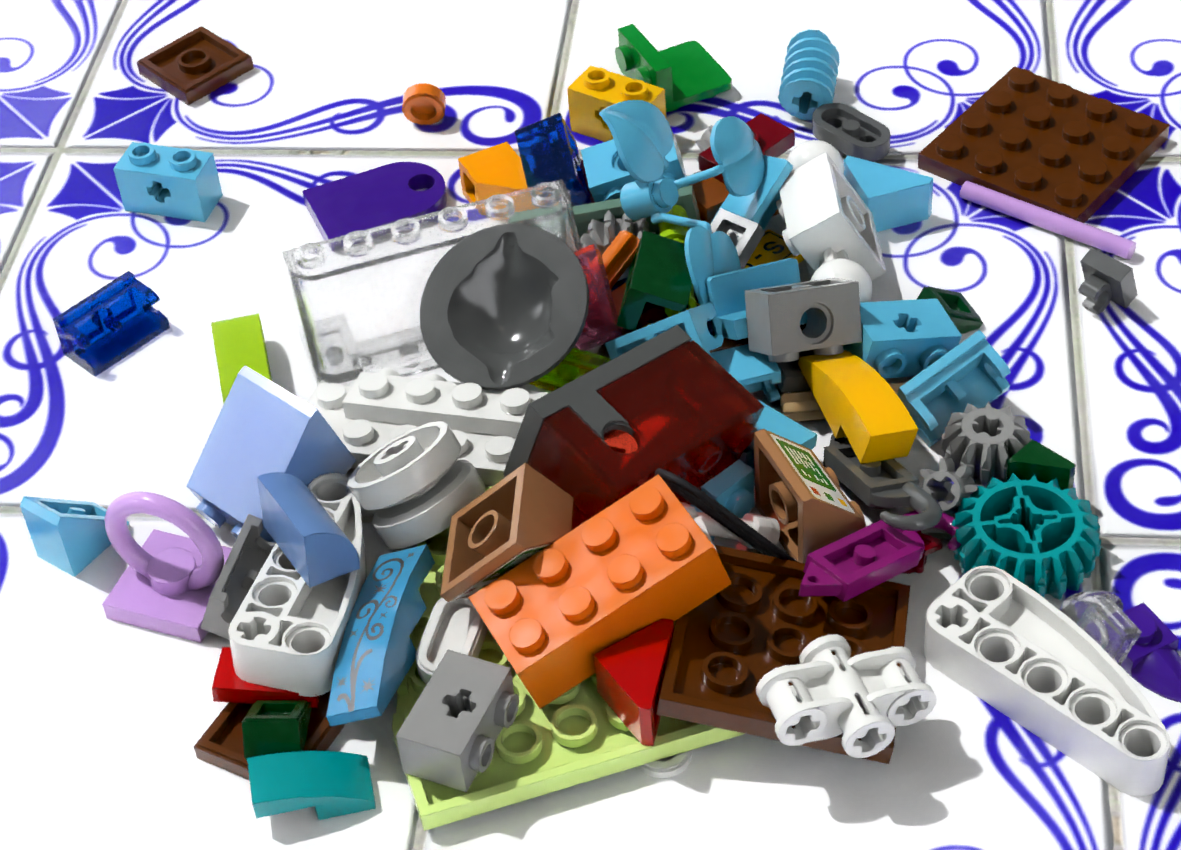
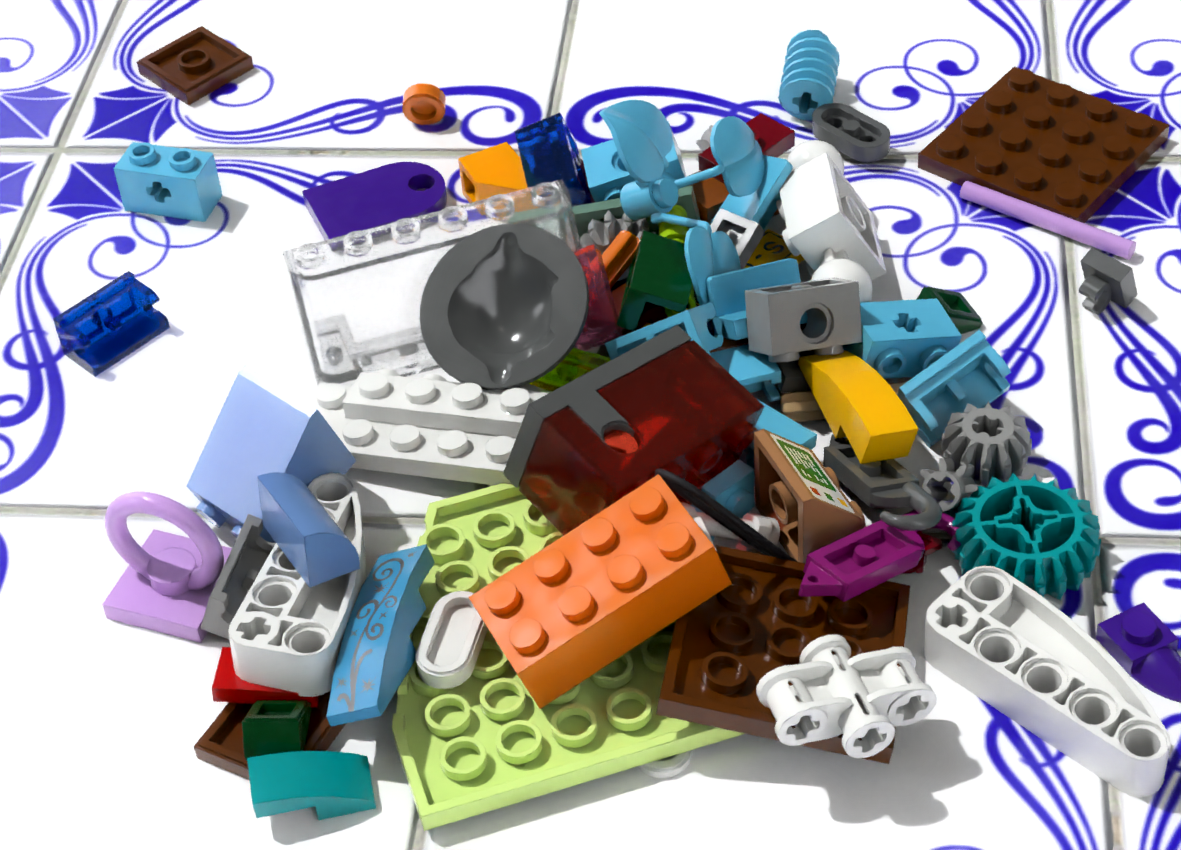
medium azure slope [20,496,129,577] -> none
lime beam [211,313,272,403] -> none
white wheel [347,421,485,549] -> none
light grey brick [396,650,519,793] -> none
medium nougat slope [440,463,574,602] -> none
yellow brick [567,65,667,142] -> none
red slope [594,618,674,746] -> none
green bracket [615,24,732,112] -> none
medium azure slope [844,155,933,232] -> none
dark green slope [1006,440,1076,490] -> none
clear plate [1061,590,1142,666] -> none

